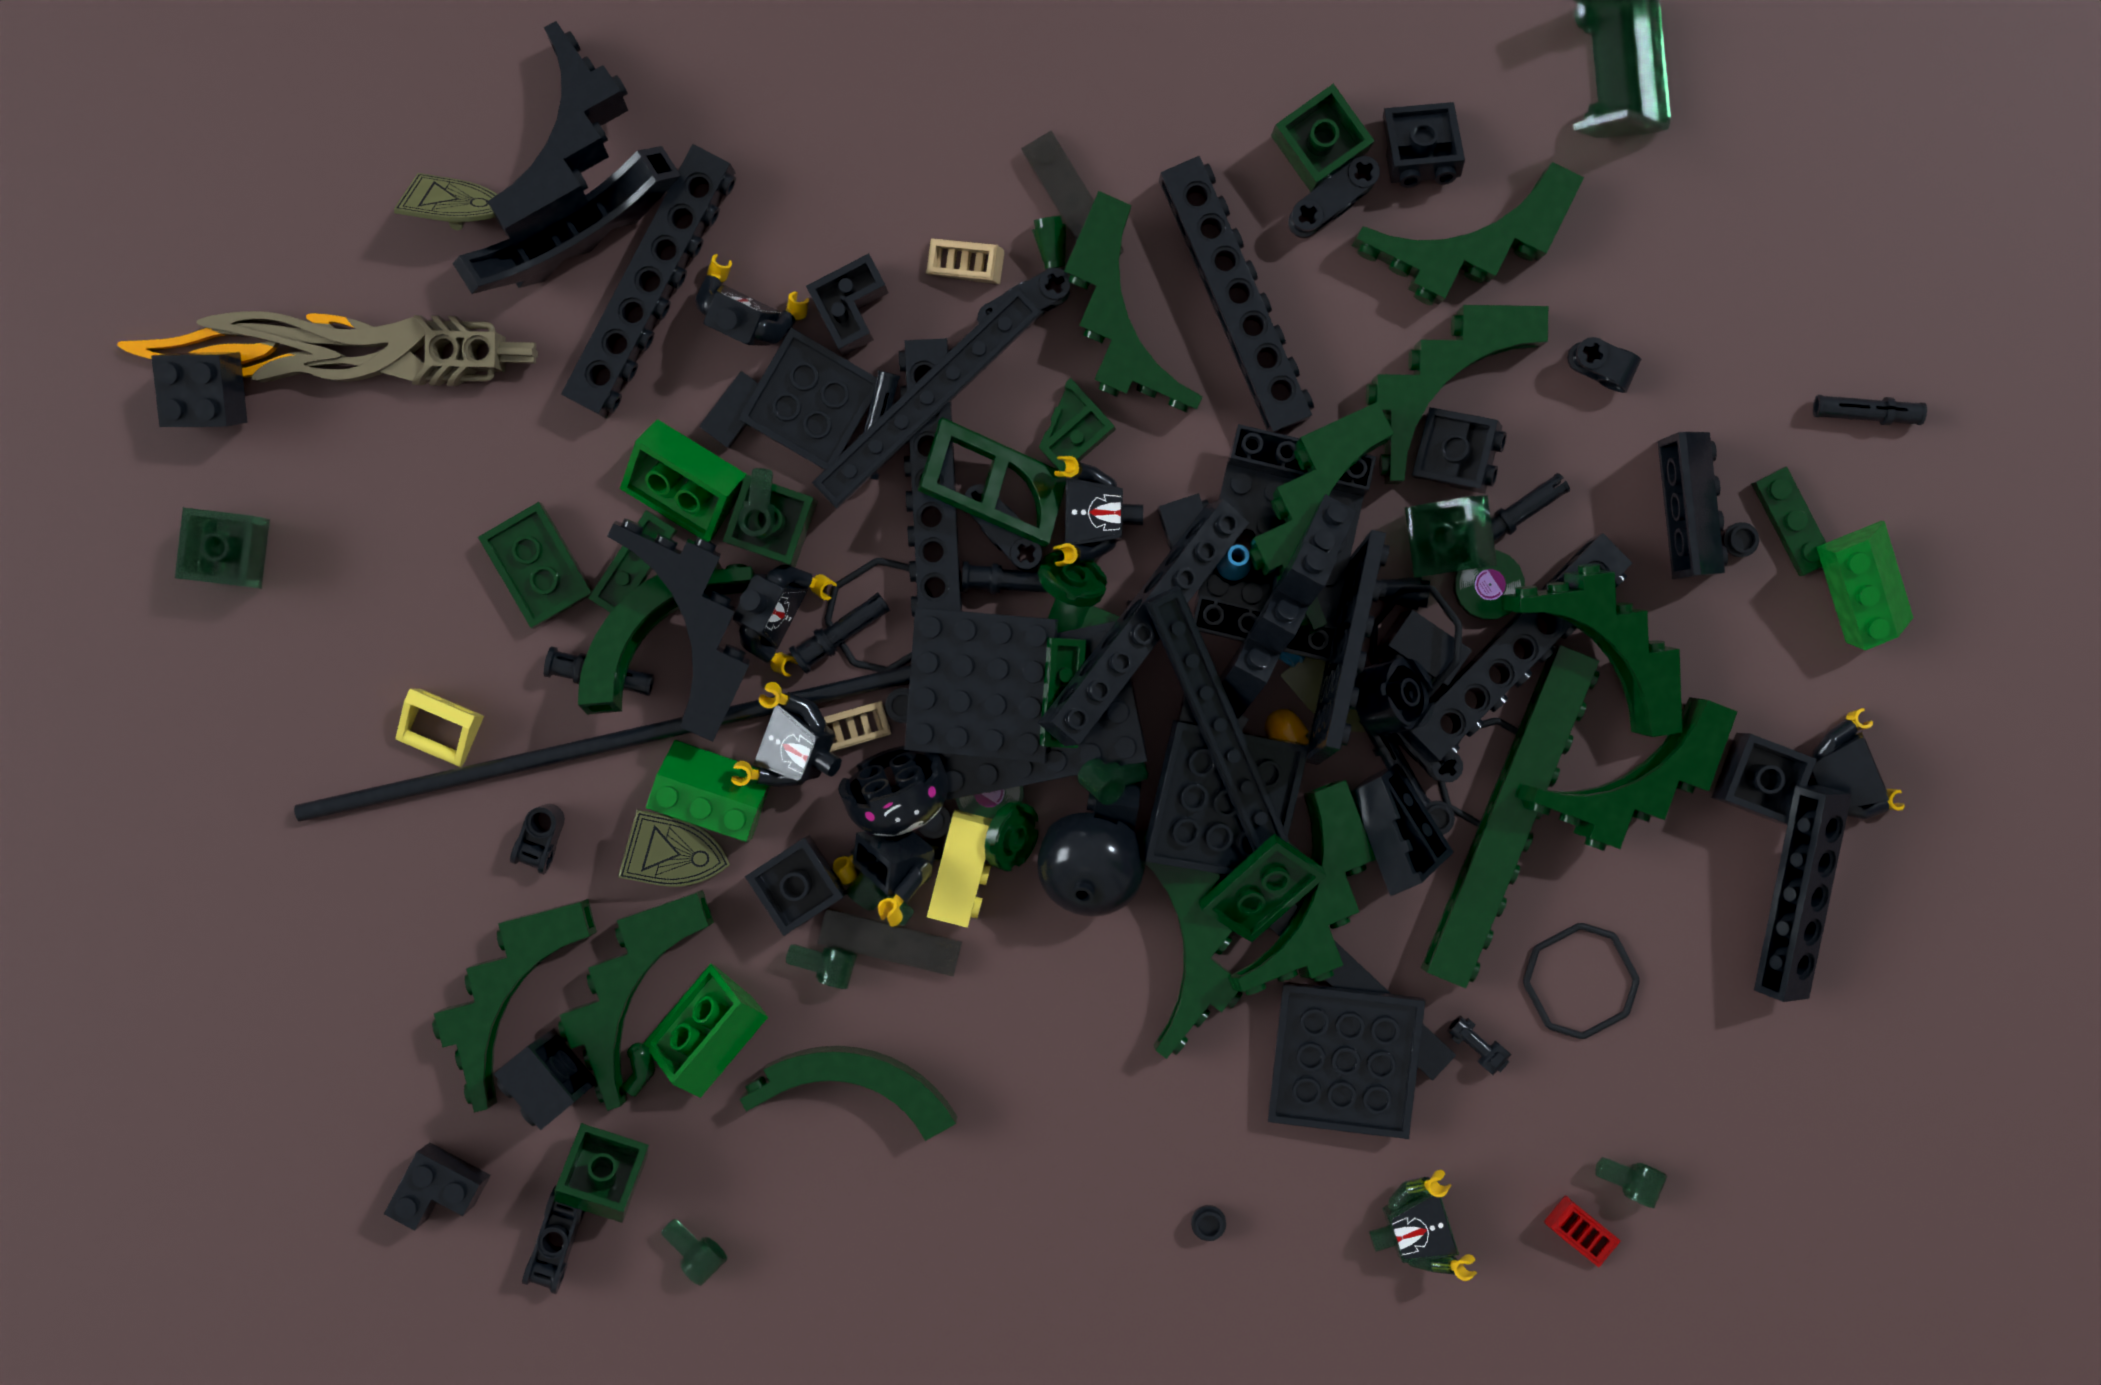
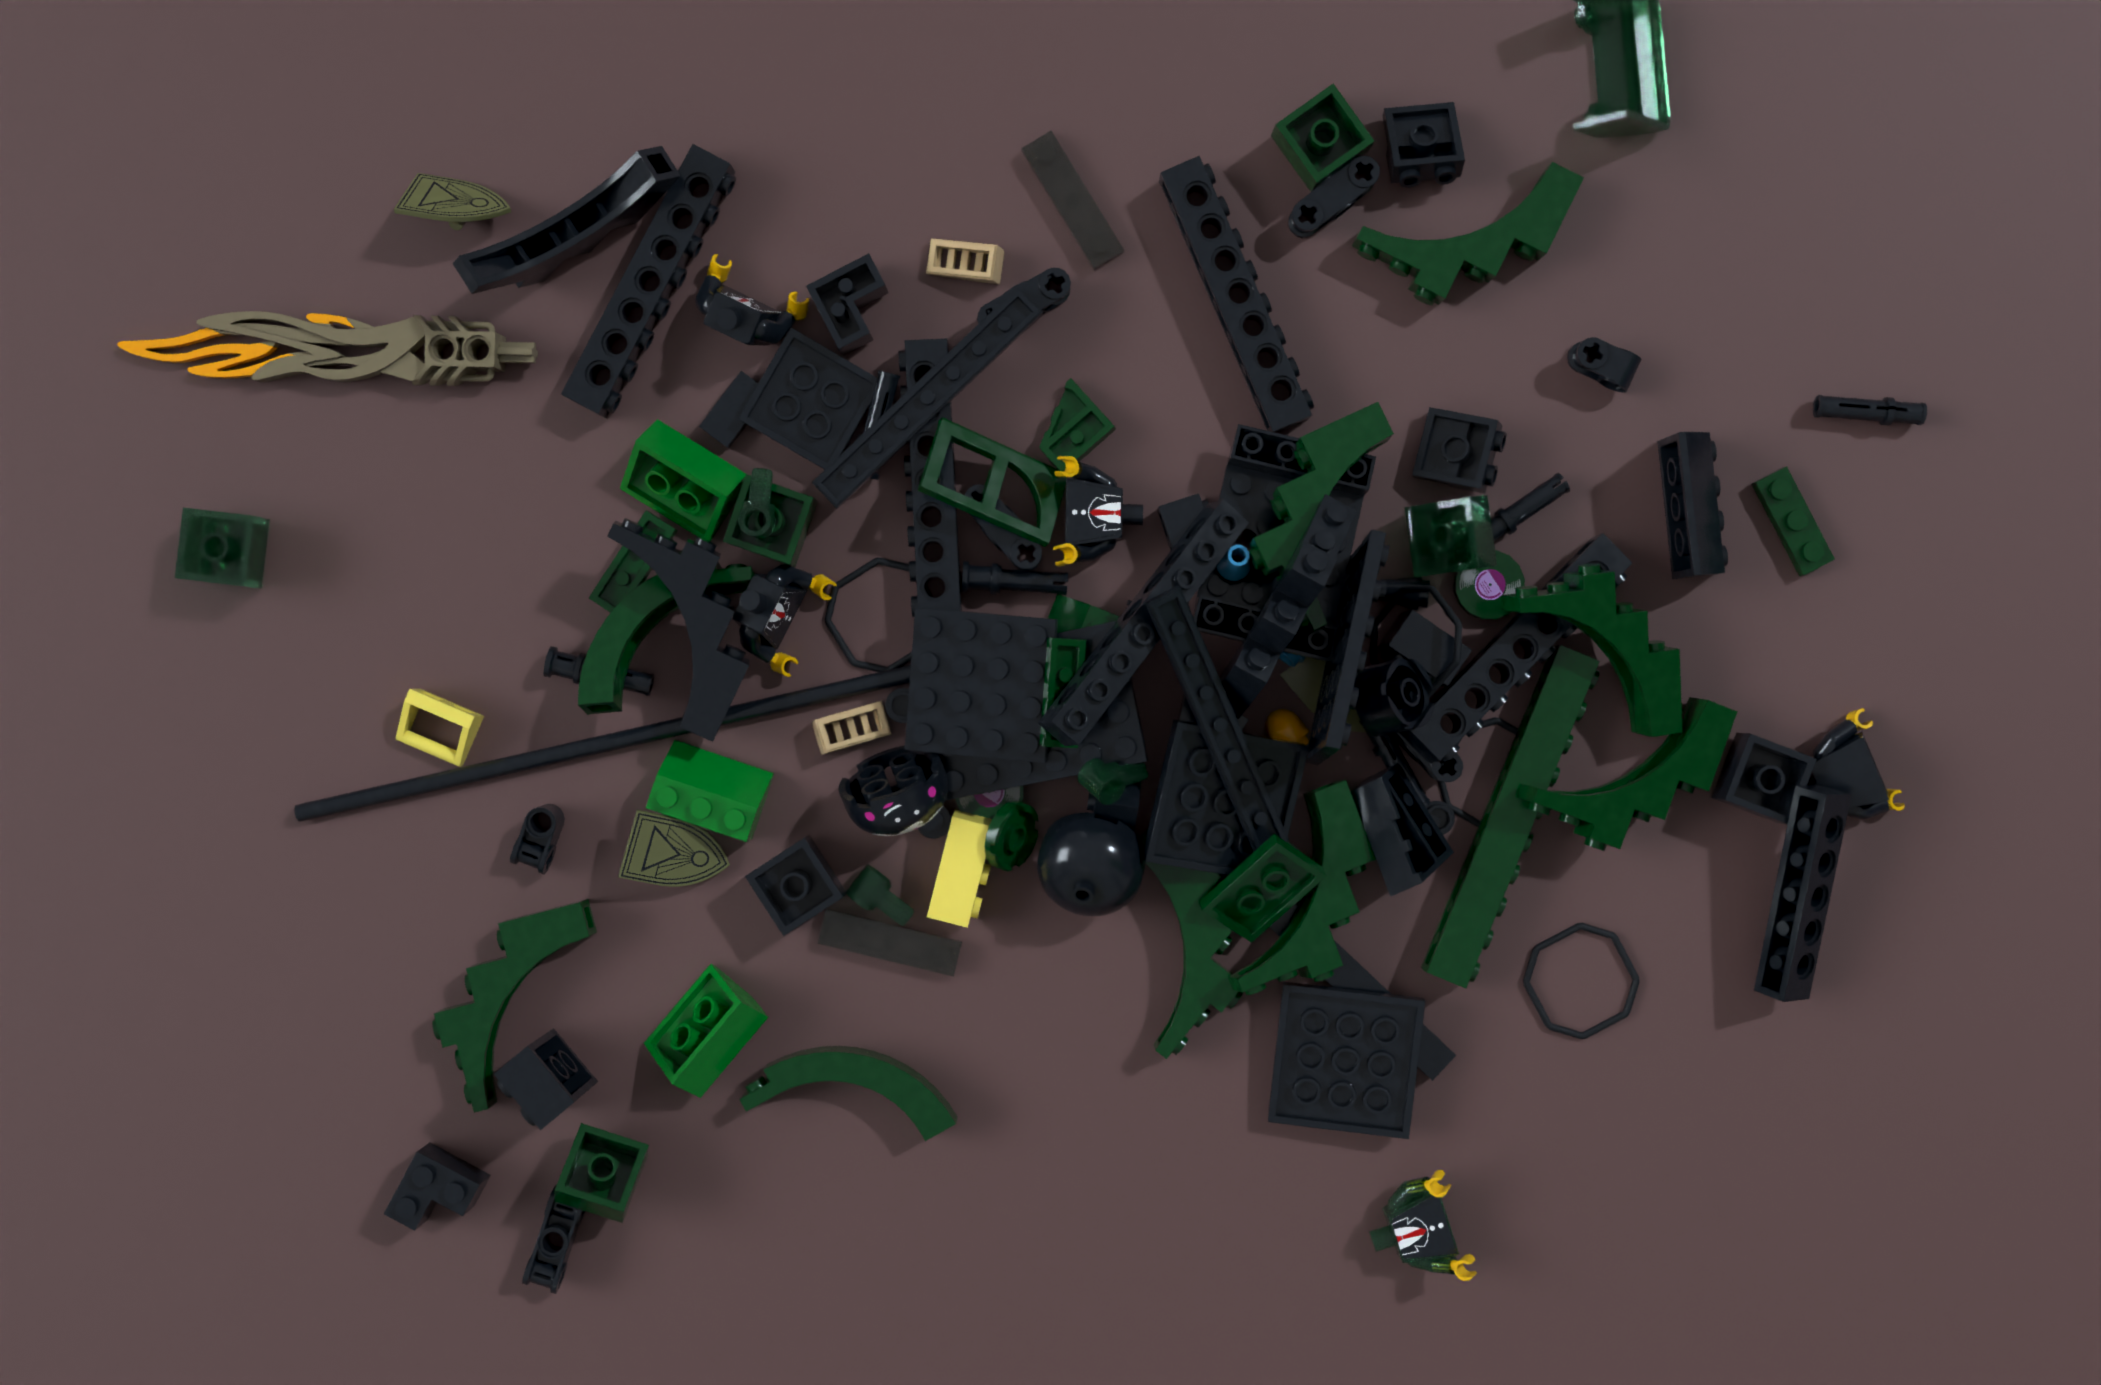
black brick [151,352,248,427] -> none
dark green plate [478,502,593,629] -> none
black arch [487,21,628,247] -> none
dark green arch [558,890,714,1111] -> none
dark green arm [622,1042,655,1097] -> none
clear green axle [661,1219,728,1286] -> none
torso [731,682,842,787] -> none
clear green axle [786,944,857,989] -> none
black pin [789,592,891,674] -> none
black torso [833,831,943,927] -> none
dark green cone [1032,215,1066,269] -> none
dark green tile [1038,551,1108,607] -> none
dark green arch [1064,191,1203,413] -> none
black plate [1191,1205,1226,1241] -> none
dark green arch [1366,305,1549,484] -> none
black bar [1447,1016,1512,1076] -> none
red slope [1544,1195,1621,1268] -> none
clear green axle [1595,1157,1668,1209] -> none
black plate [1723,522,1759,557] -> none
green slope [1816,520,1914,651] -> none

